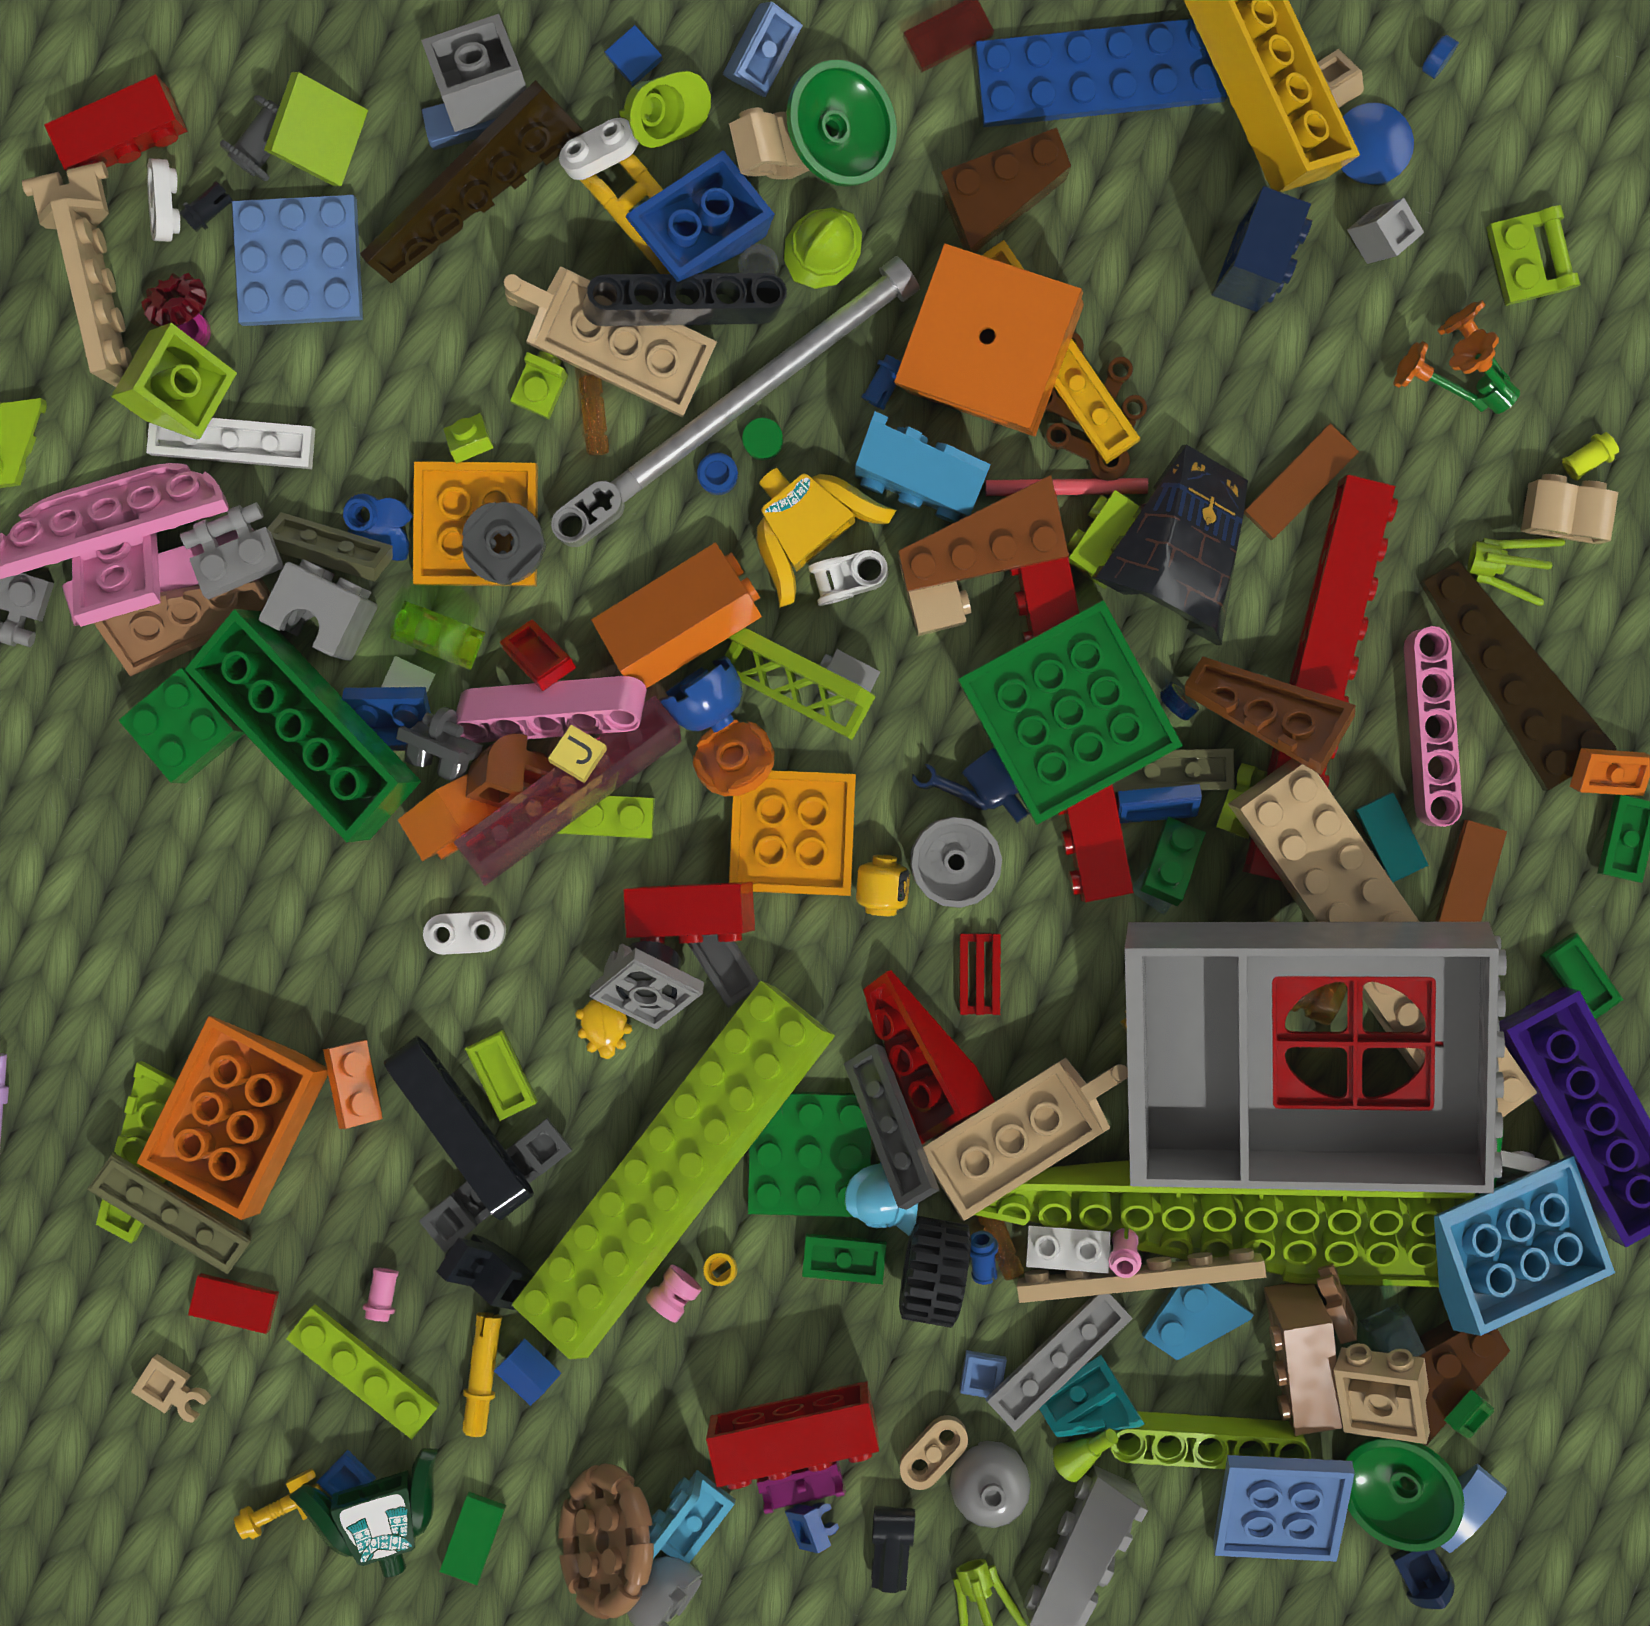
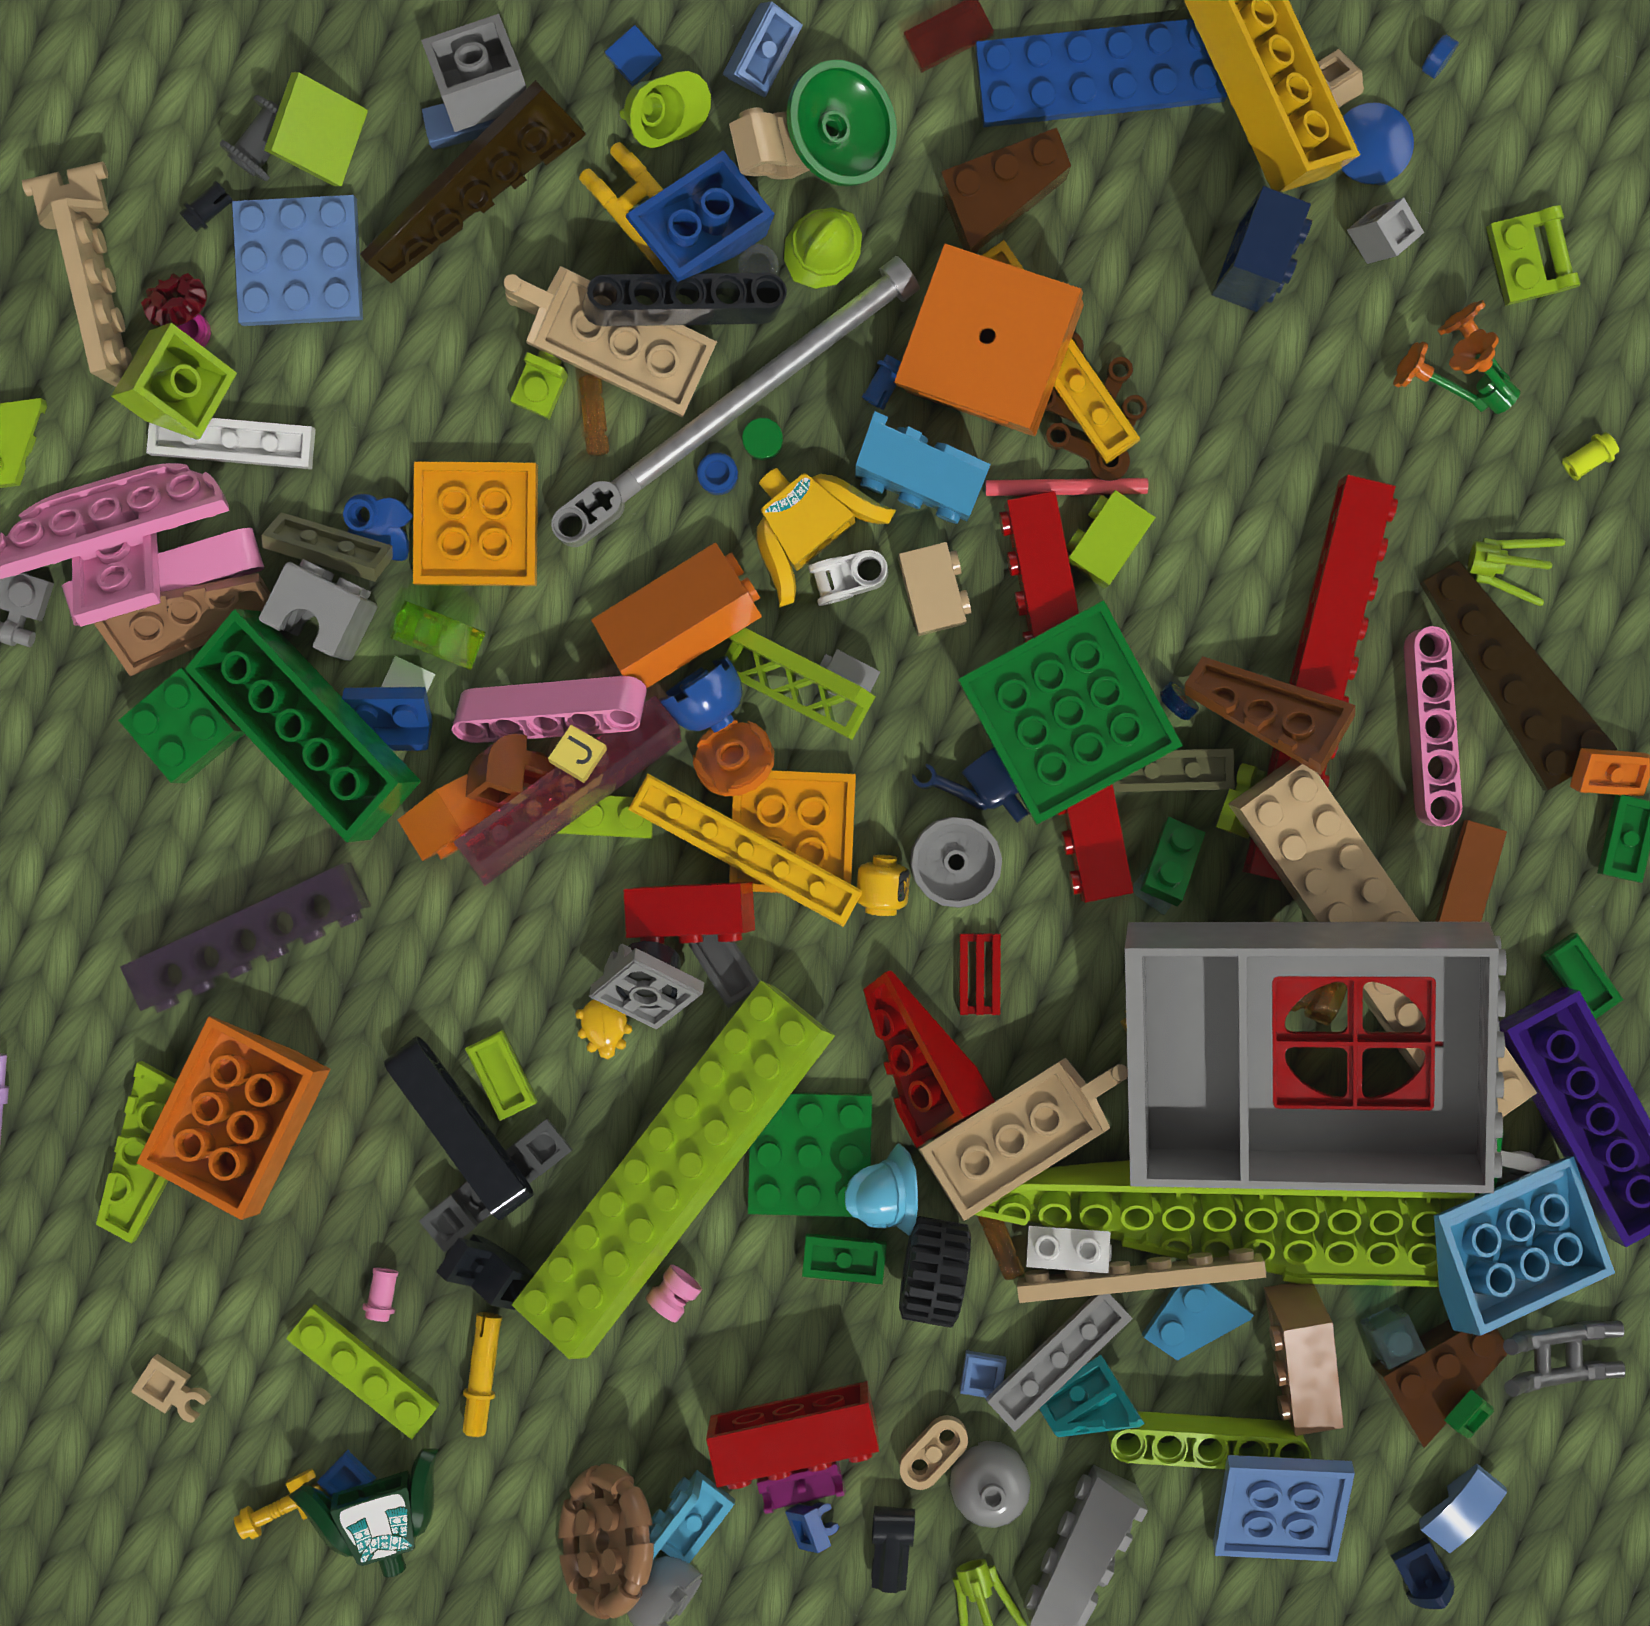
red brick [44,74,188,171] -> none
olive tile [87,1152,252,1274] -> none
white plate [147,158,180,242] -> none
light grey plate [180,502,284,600] -> none
red tile [188,1273,279,1334] -> none
orange plate [323,1040,383,1129] -> none
dark grey hips [396,707,483,781] -> none
white plate [423,911,506,955] -> none
green tile [439,1492,507,1585] -> none
lime plate [443,413,494,464] -> none
dark grey plate [462,502,546,585] -> none
blue piece [494,1338,561,1406] -> none
red tile [500,619,576,691] -> none
white plate [559,118,639,180] -> none
yellow hinge [703,1253,738,1286] -> none
dark grey plate [844,1044,939,1210] -> none
dark orange wing [898,475,1069,592] -> none
blue pin [970,1231,998,1285] -> none
lime cone [1053,1428,1118,1482] -> none
black wedge [1091,444,1248,645] -> none
bright pink pin [1108,1228,1142,1278] -> none
blue tile [1116,784,1202,823] -> none
dark orange tile [1244,423,1359,540] -> none
medium nougat plate [1317,1264,1358,1344] -> none
tan plate [1334,1343,1430,1444] -> none
green dish [1346,1437,1465,1552] -> none
teal tile [1354,792,1429,883] -> none
tan brick [1521,474,1619,544] -> none
none -> clear purple brick [120,862,371,1013]
none -> yellow tile [628,774,863,927]
none -> flat silver piece [1503,1320,1625,1397]

